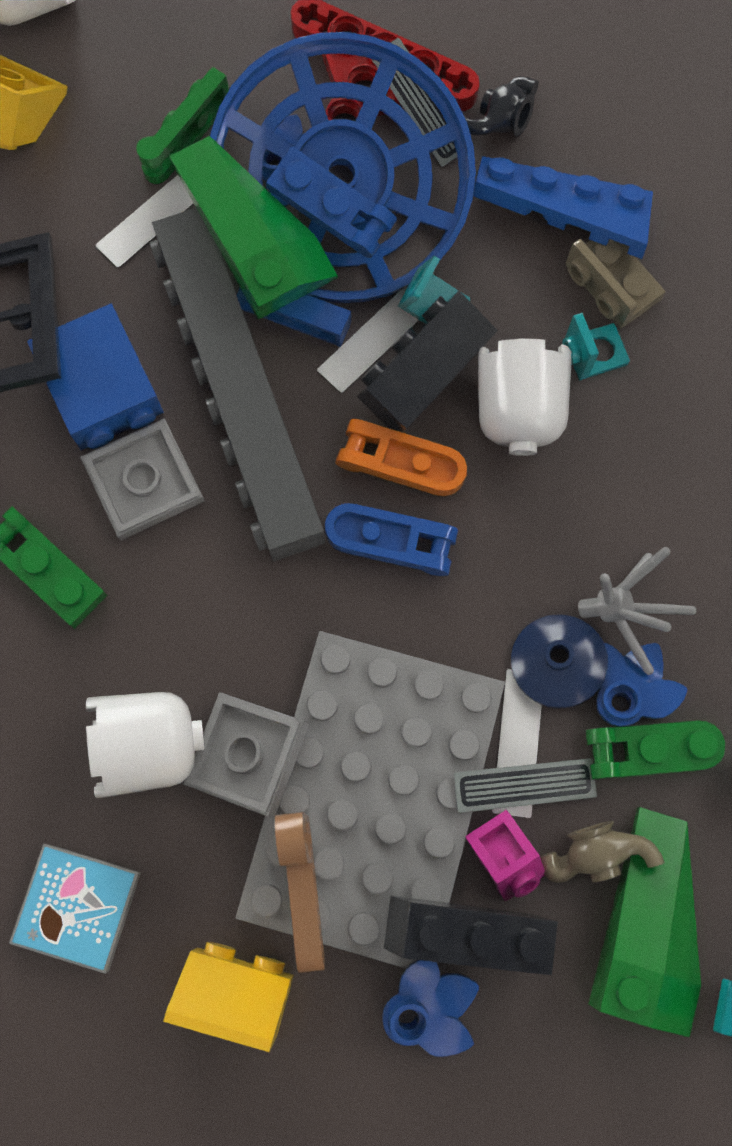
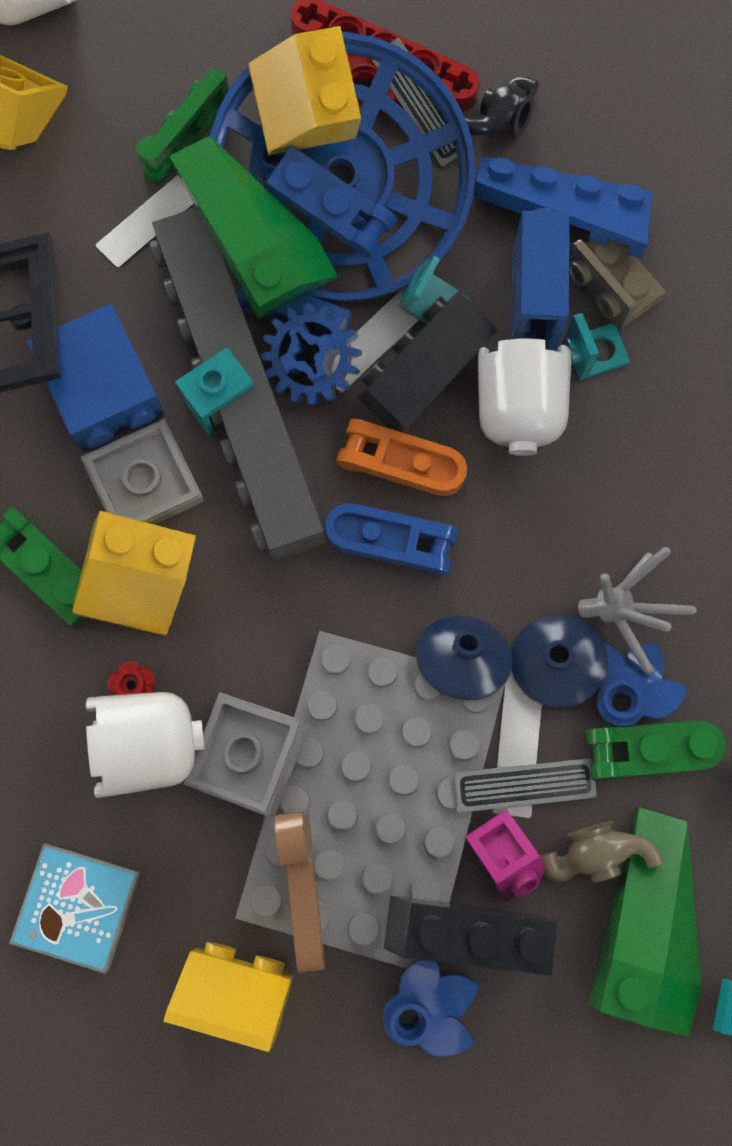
none -> yellow slope [71,511,196,636]
none -> red plate [107,662,155,695]
none -> teal bracket [175,348,254,436]
none -> yellow slope [248,26,361,155]
none -> blue gear [261,303,362,405]
none -> dark blue dish [416,616,512,700]
none -> blue brick [510,208,569,351]

